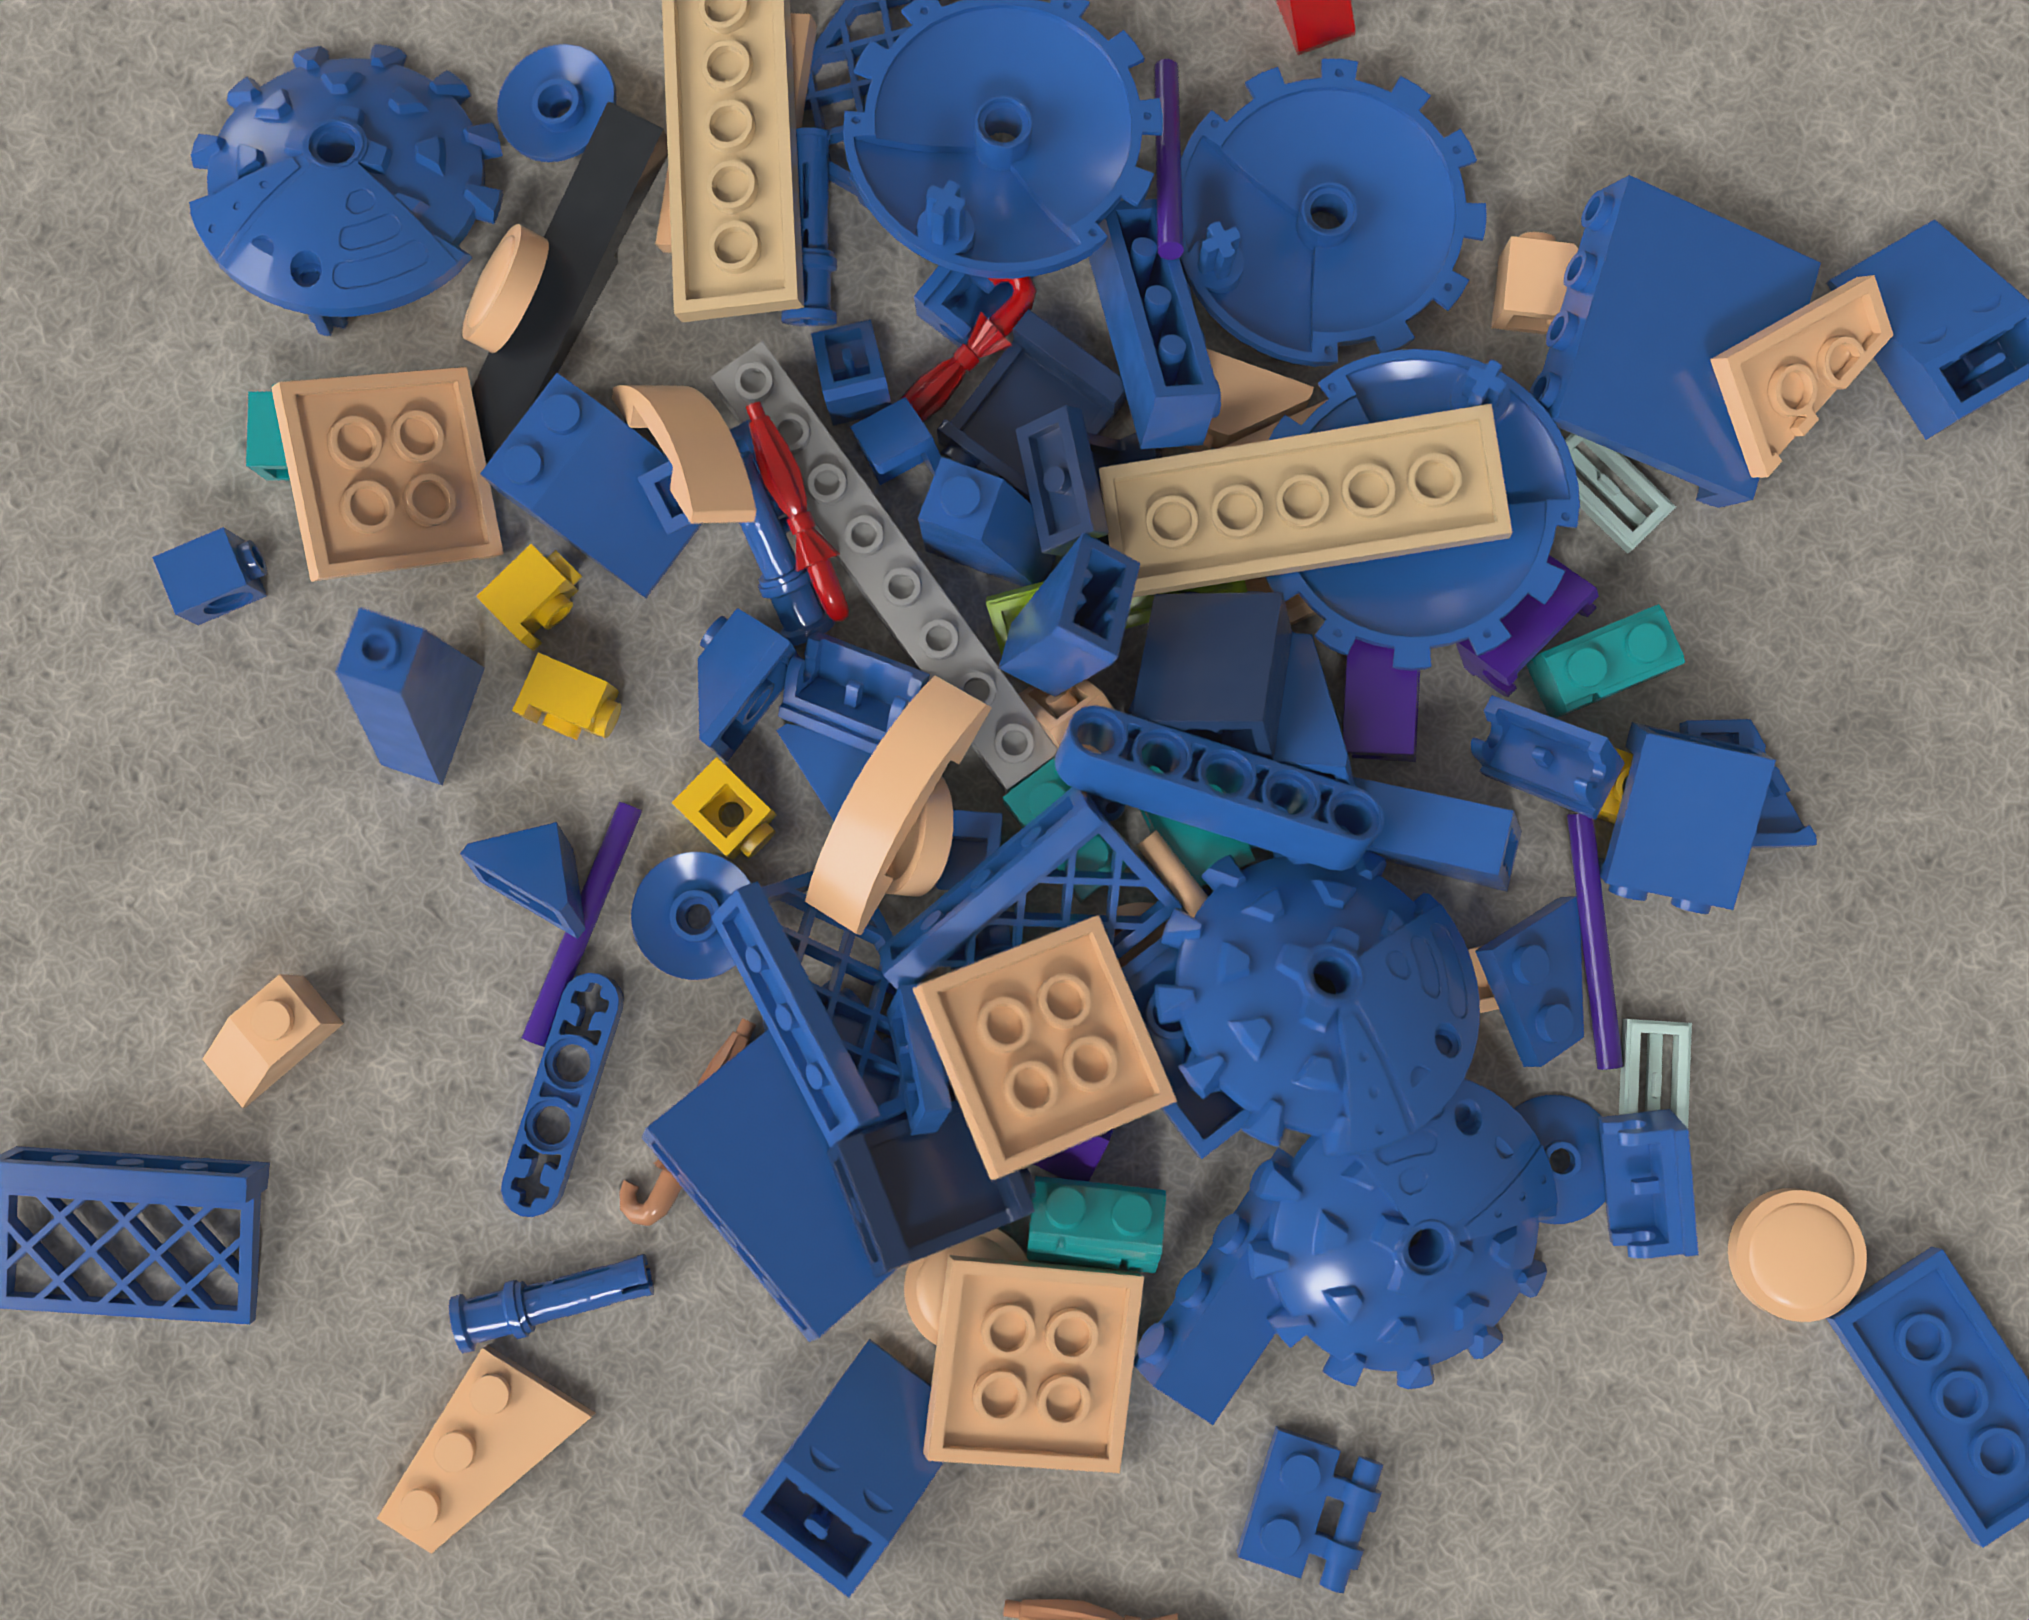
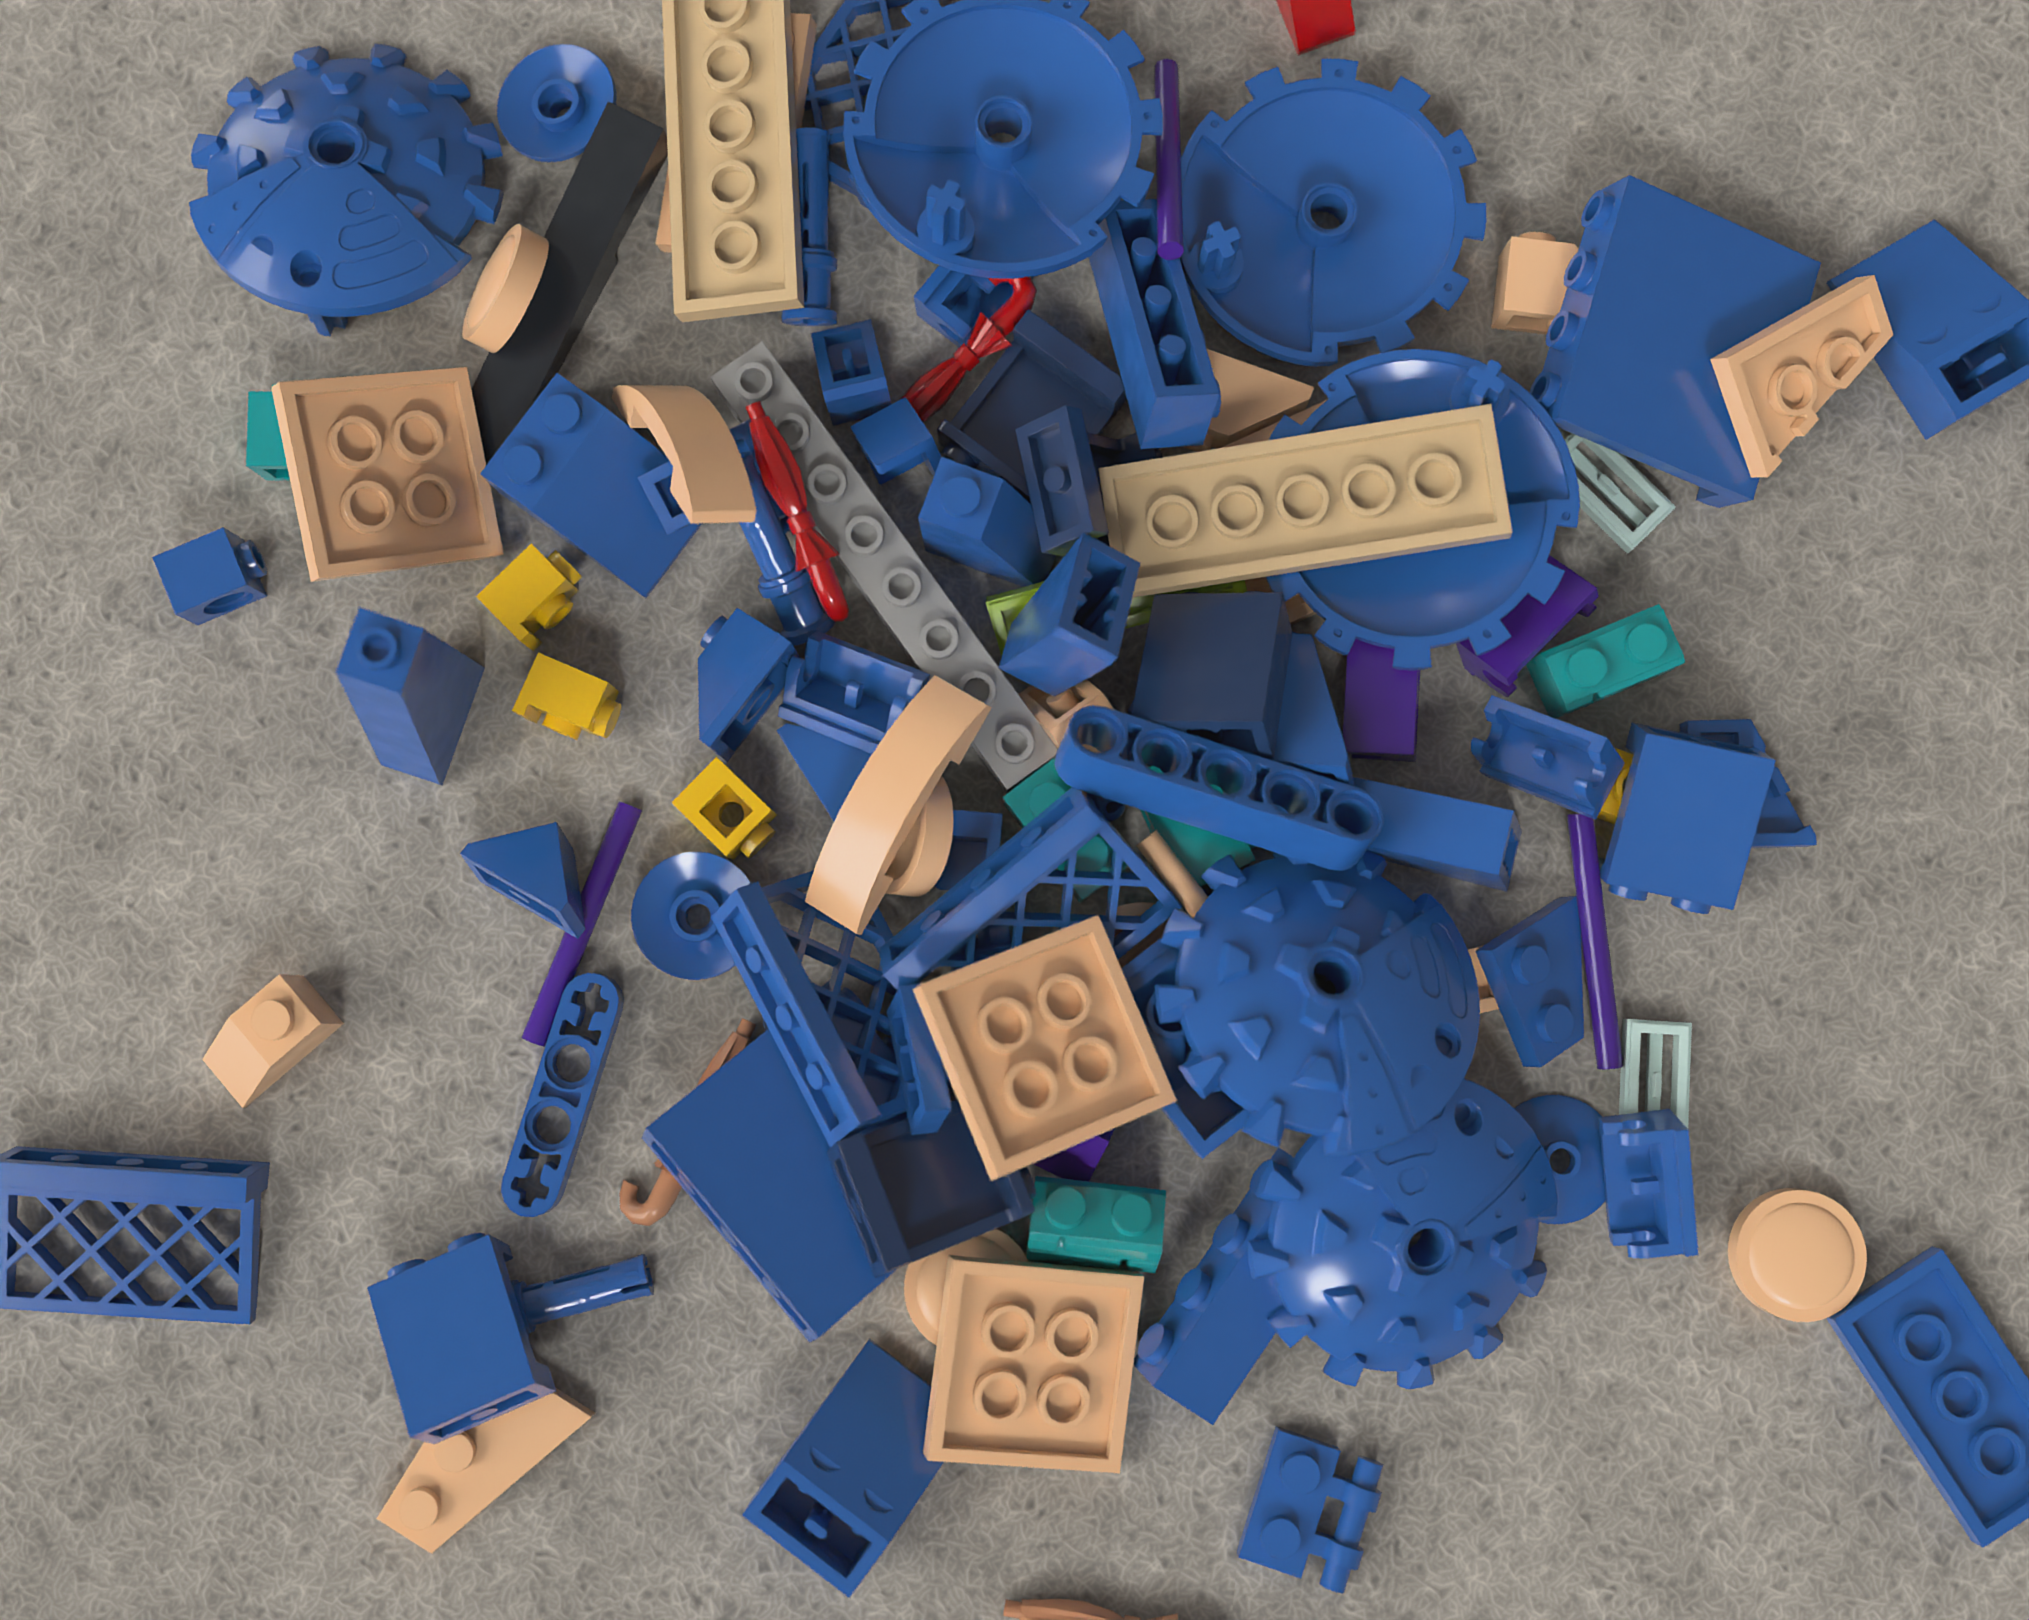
none -> blue panel [367,1233,556,1444]

